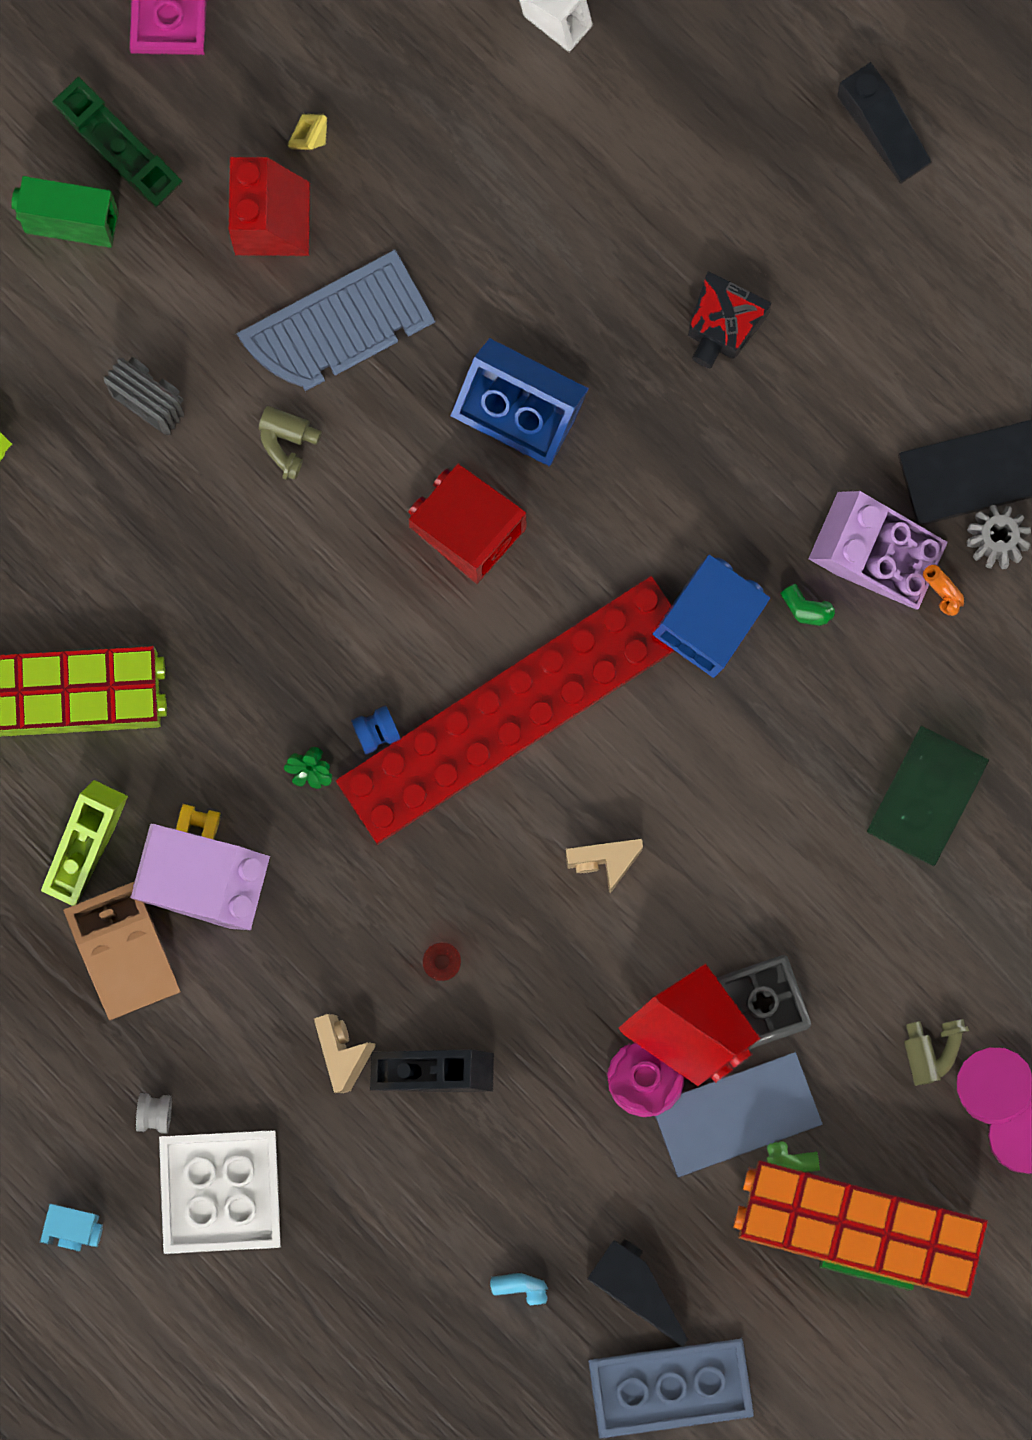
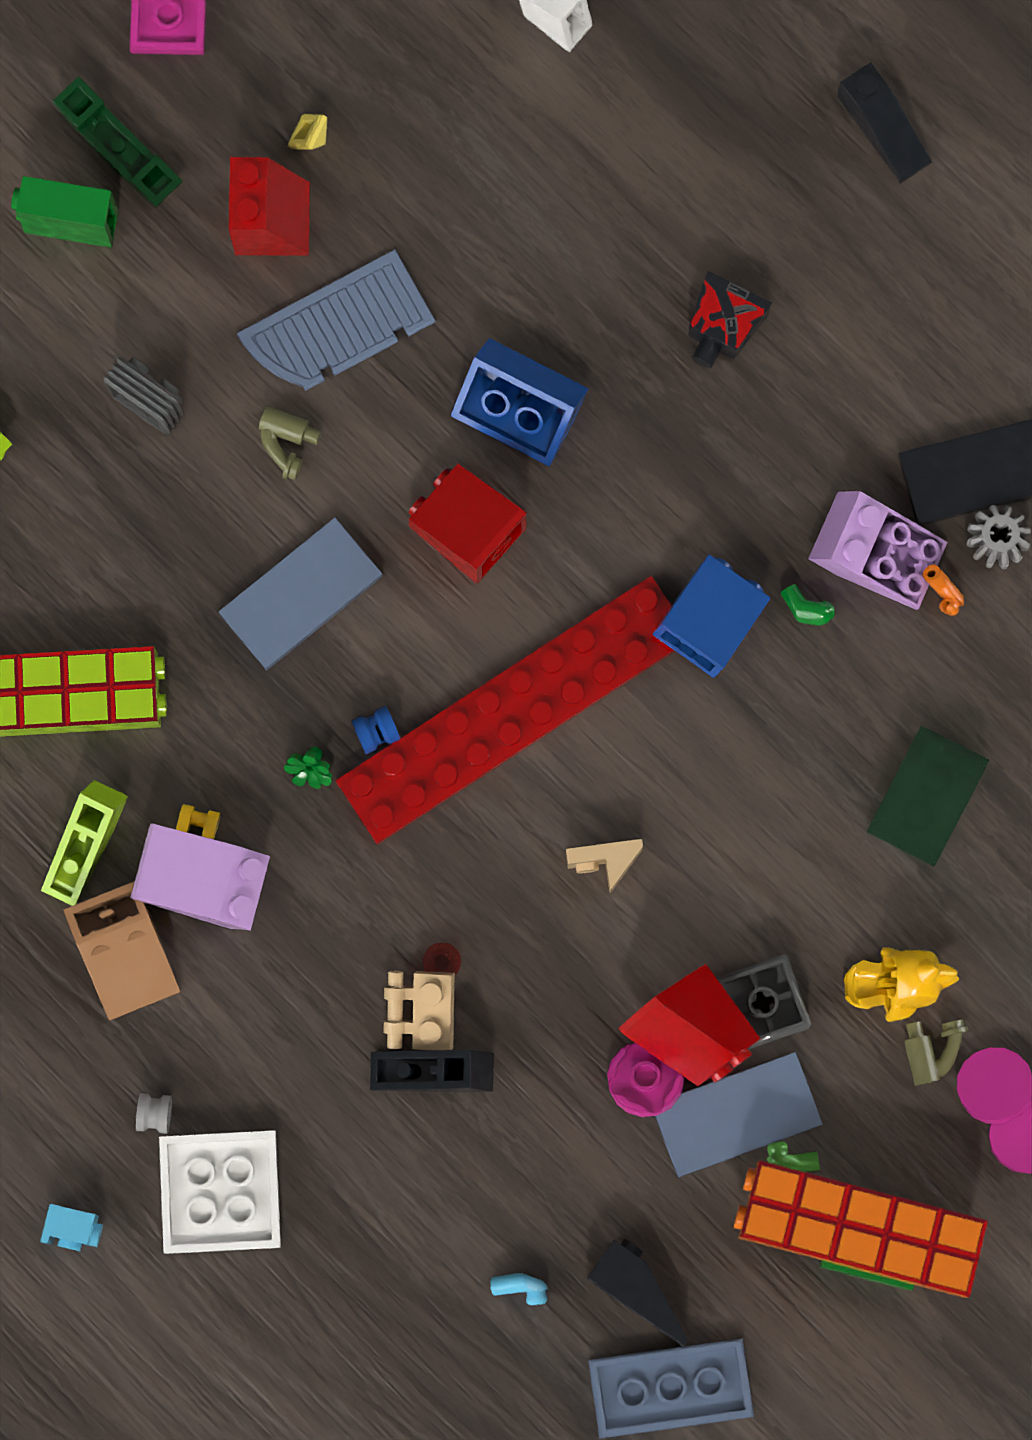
tan slope [314,1014,376,1093] -> none
none -> sand blue tile [218,518,383,671]
none -> tan plate [384,971,455,1050]
none -> yellow head [843,947,959,1022]

